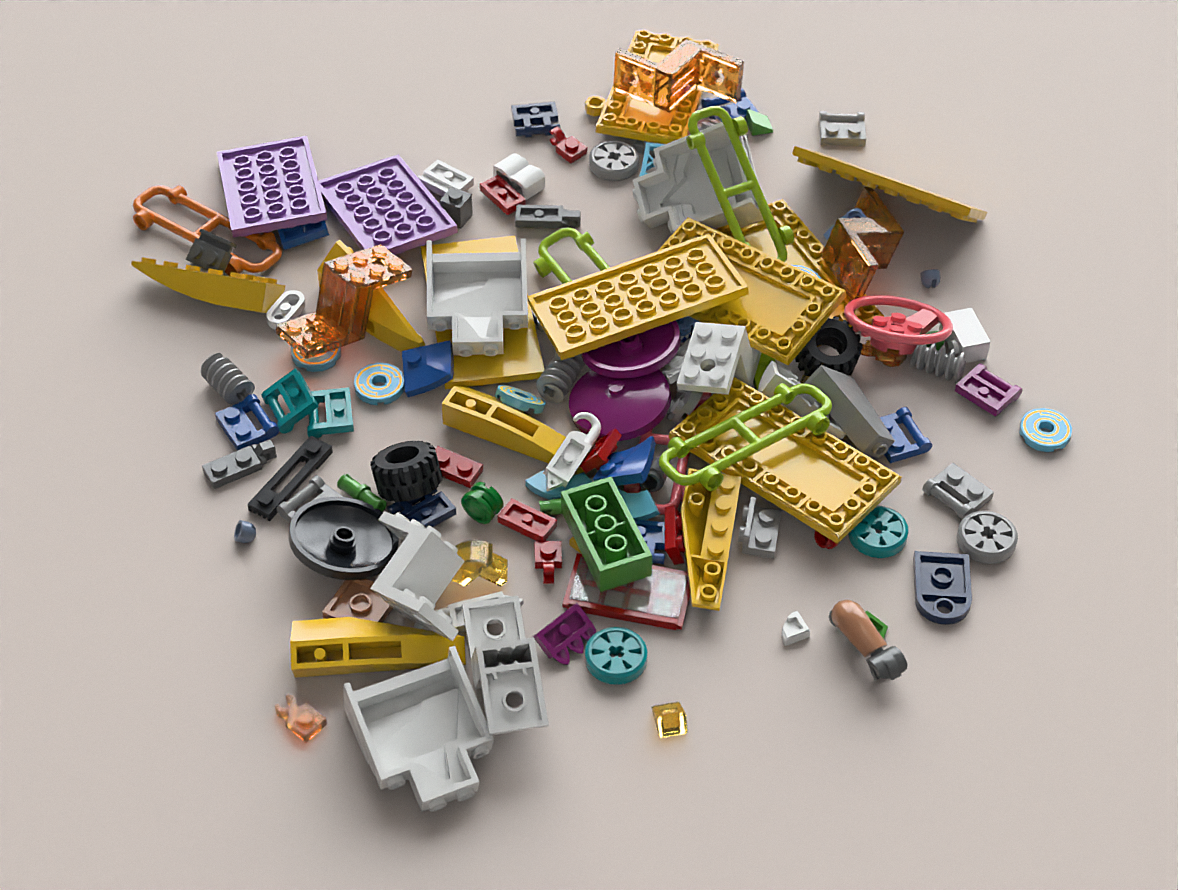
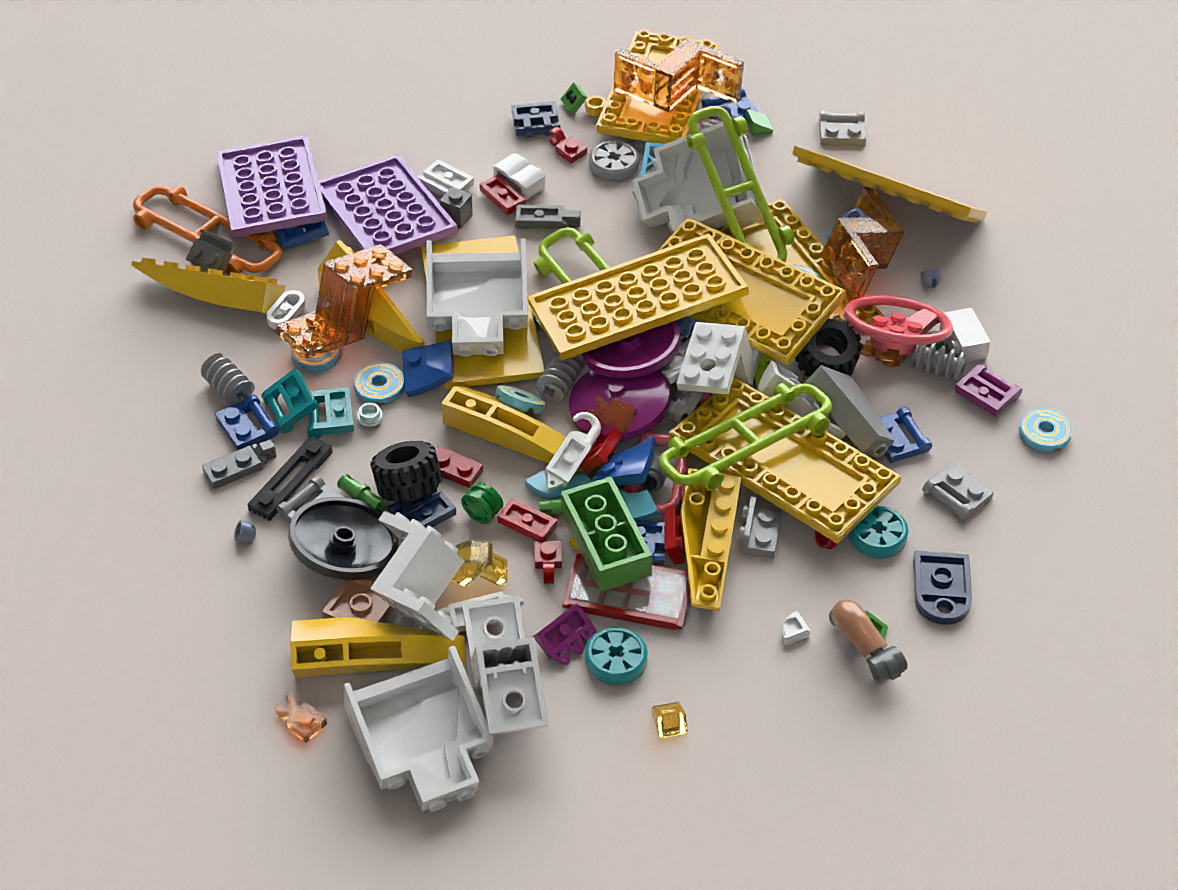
light grey wheel [957,511,1018,564] -> none
none -> light aqua plate [357,403,383,427]
none -> bright green tile [560,82,588,114]
none -> clear orange plate [588,396,638,434]

